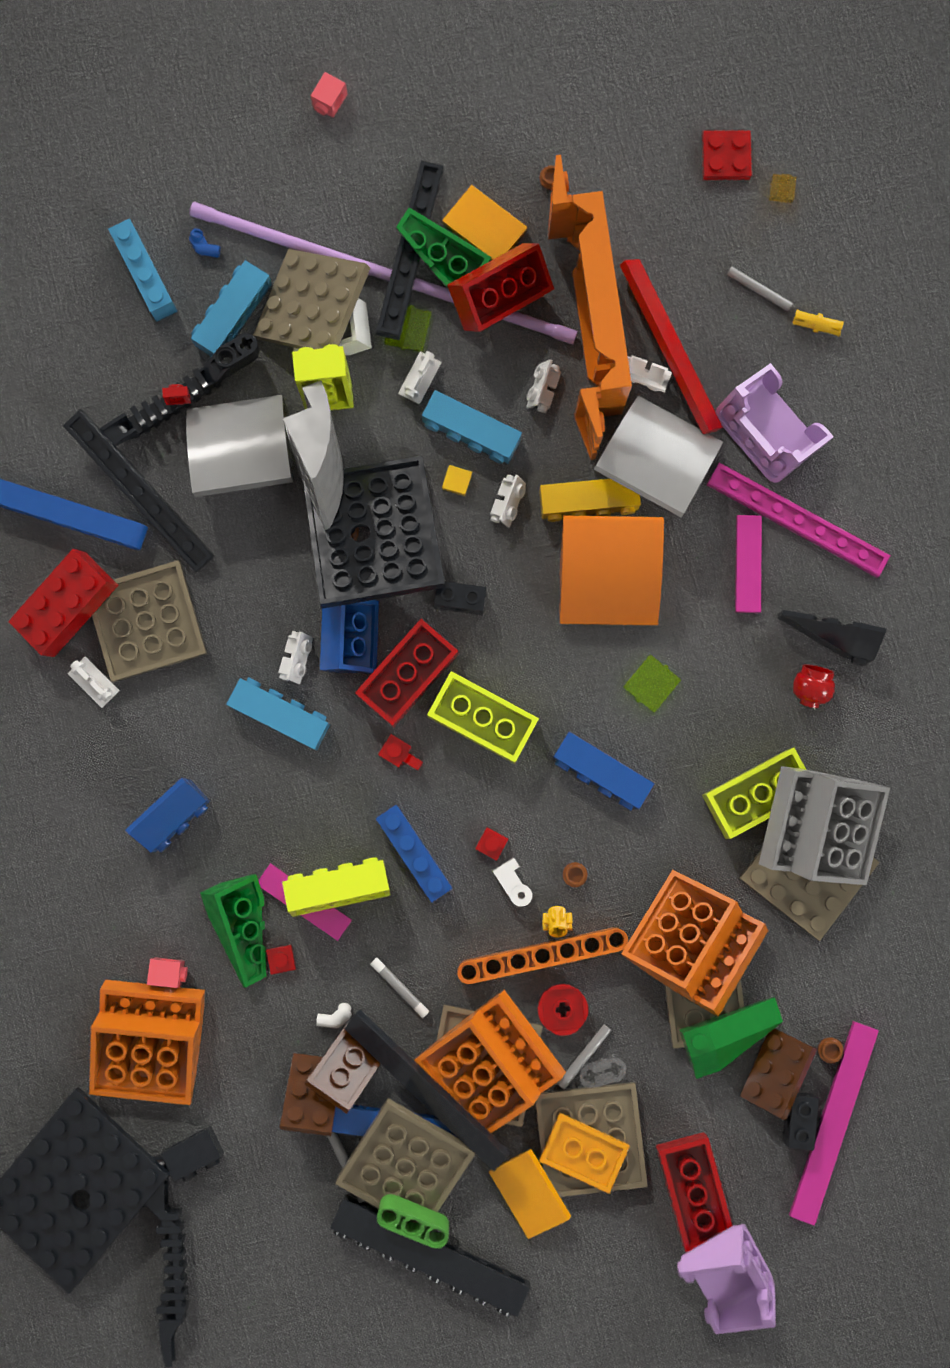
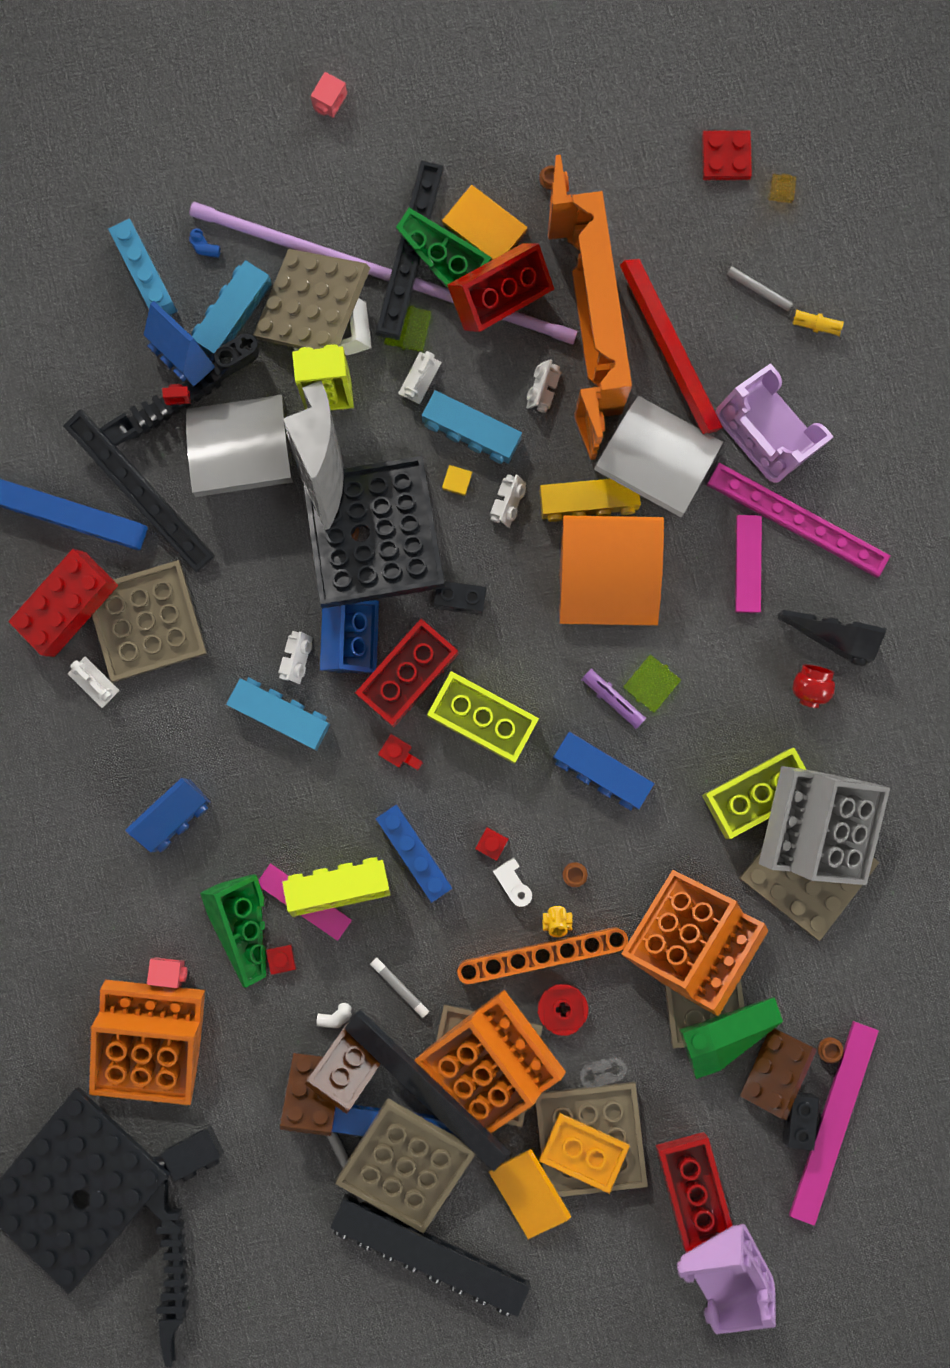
bright green beam [377,1194,450,1248] -> none
light grey bar [557,1024,612,1090] -> none
white hinge [628,355,672,392] -> none
none -> blue slope [144,301,215,387]
none -> medium lavender pin [581,668,646,729]

